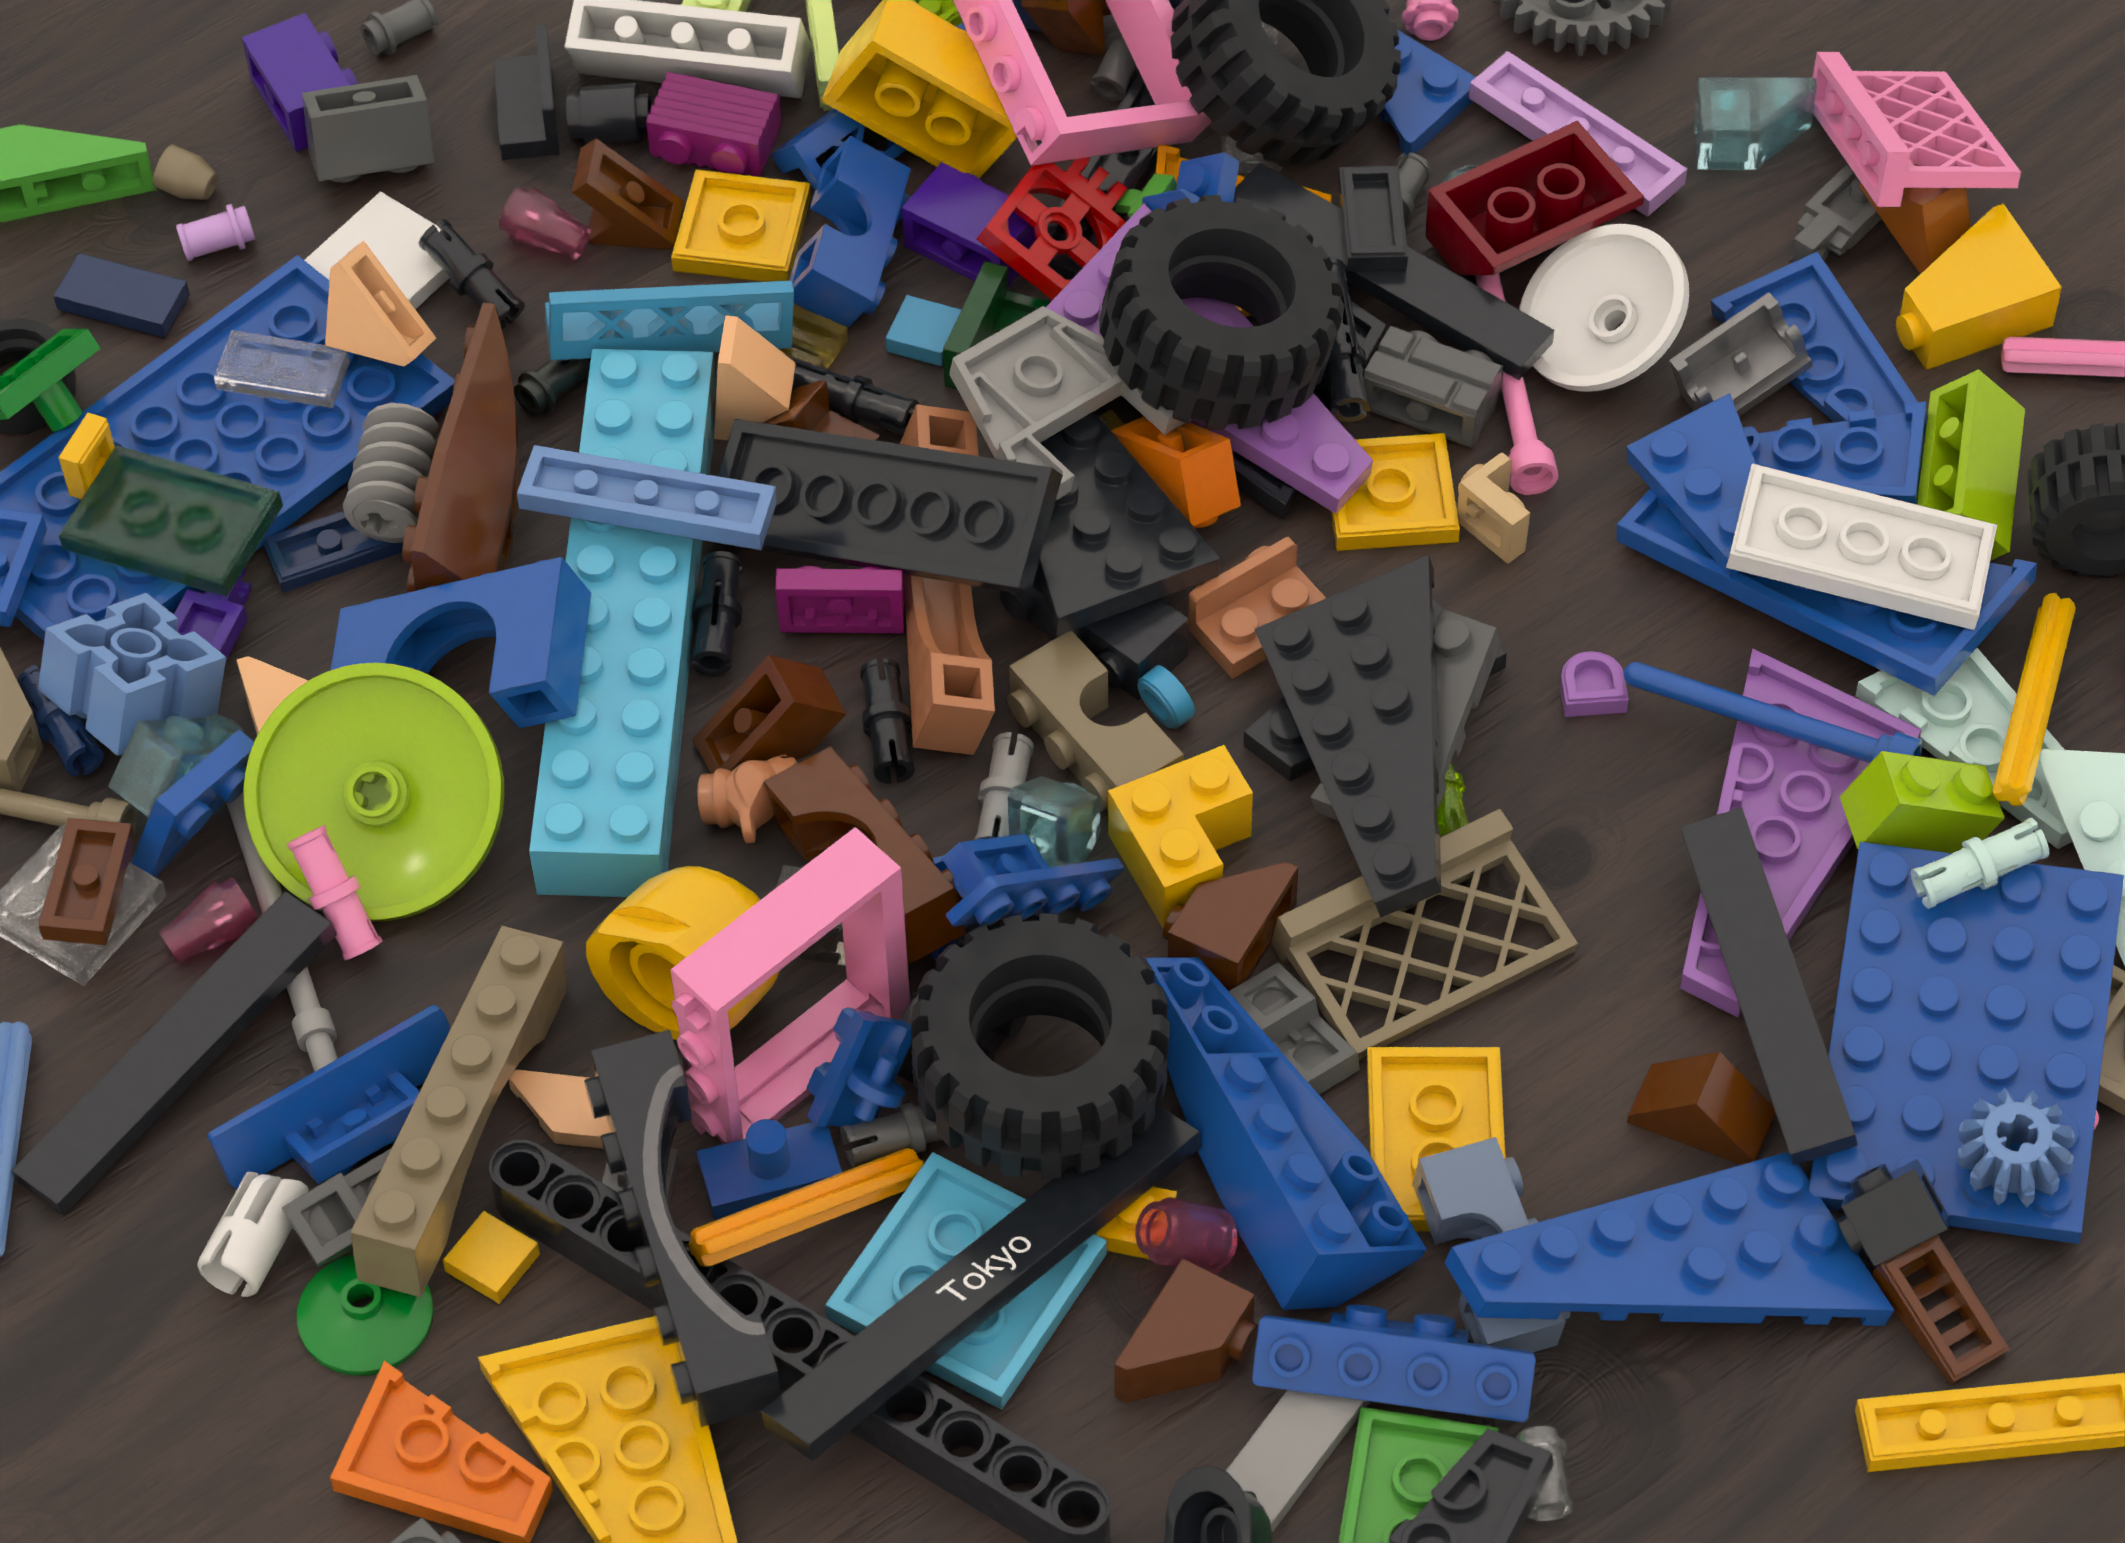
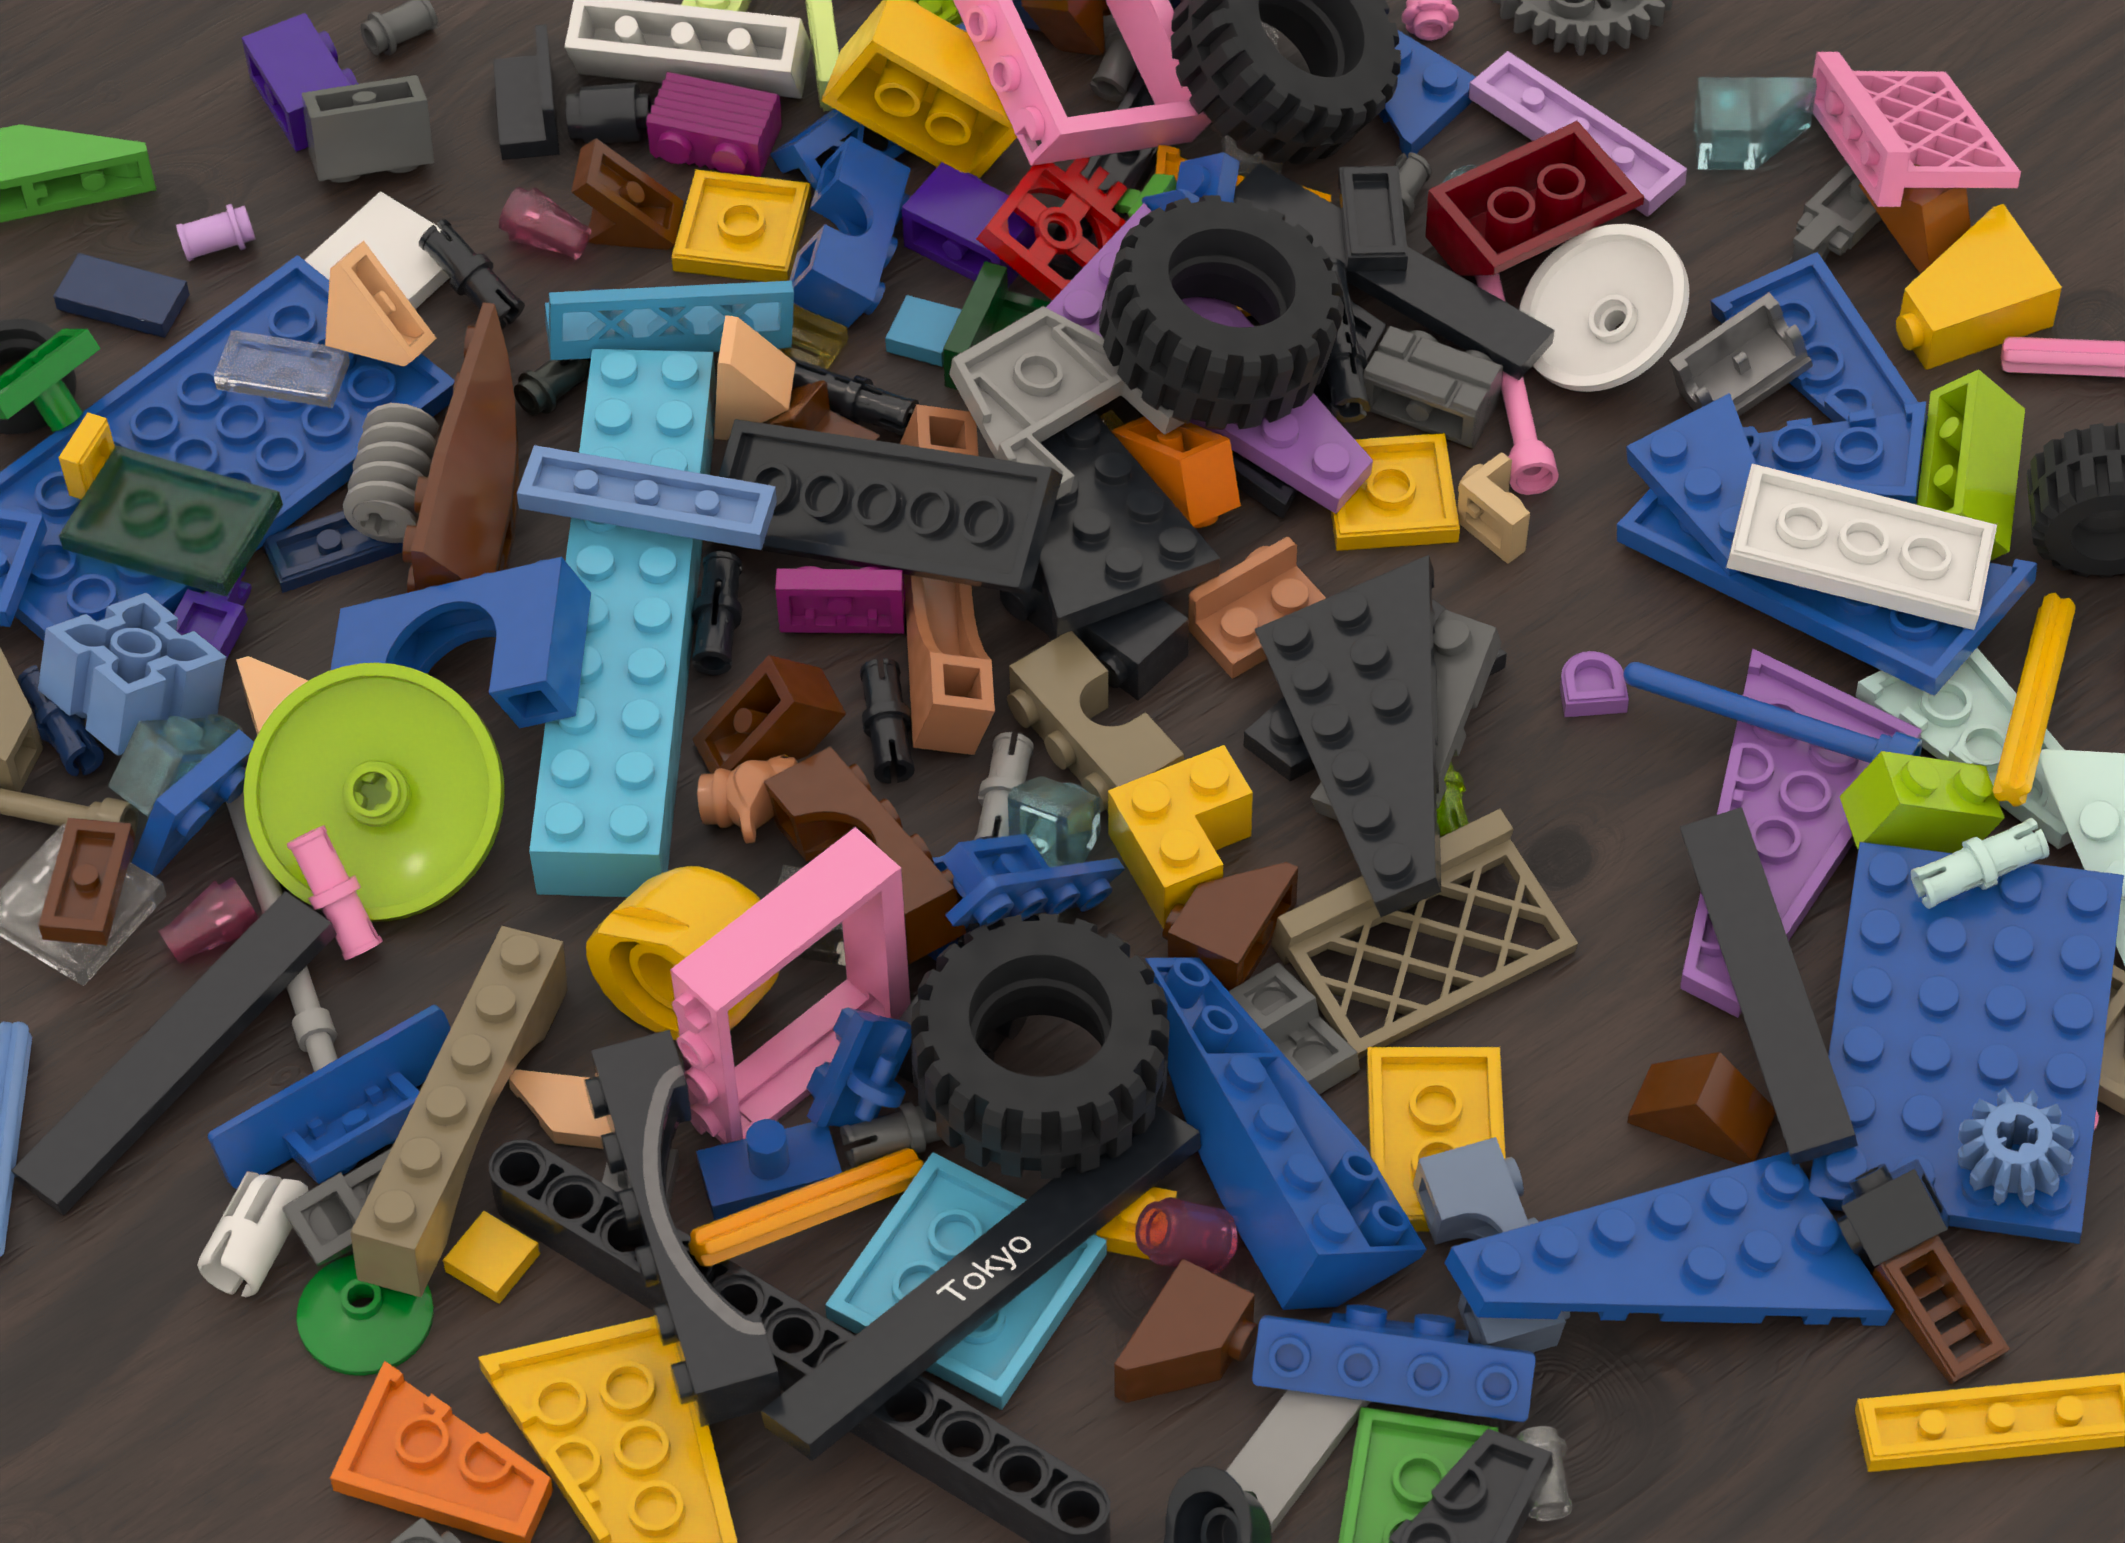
dark tan hose [153,144,218,200] -> none
dark azure tile [1138,665,1196,729] -> none

